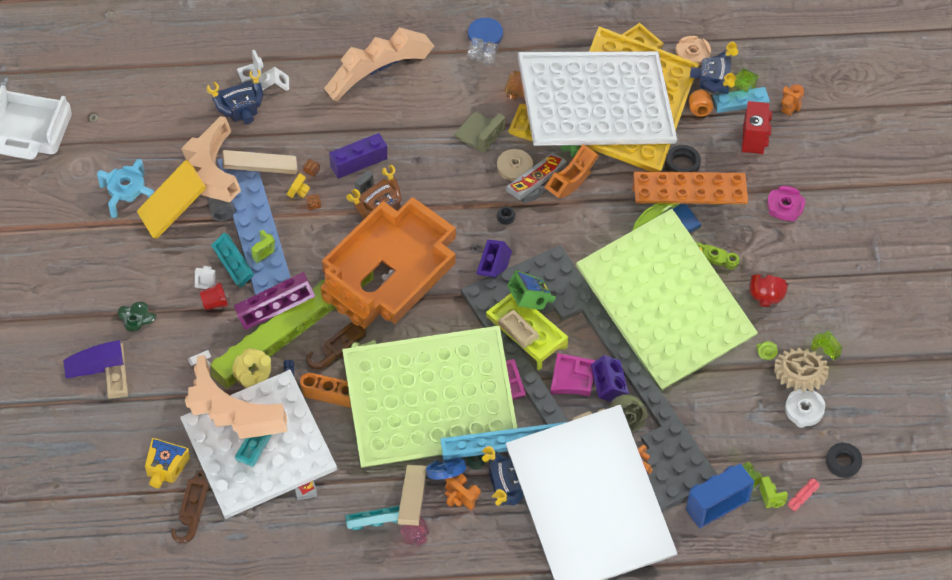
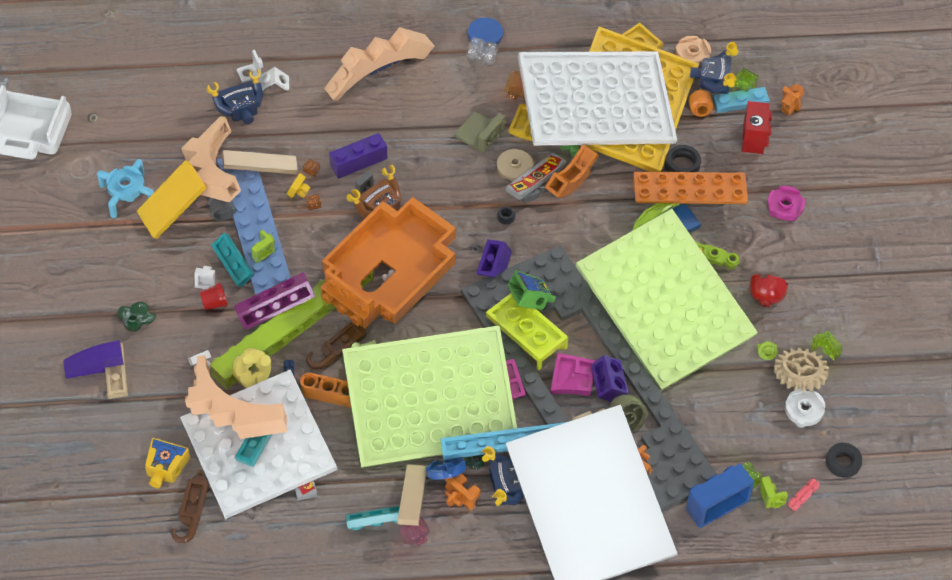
tan plate [498,310,539,348] -> none

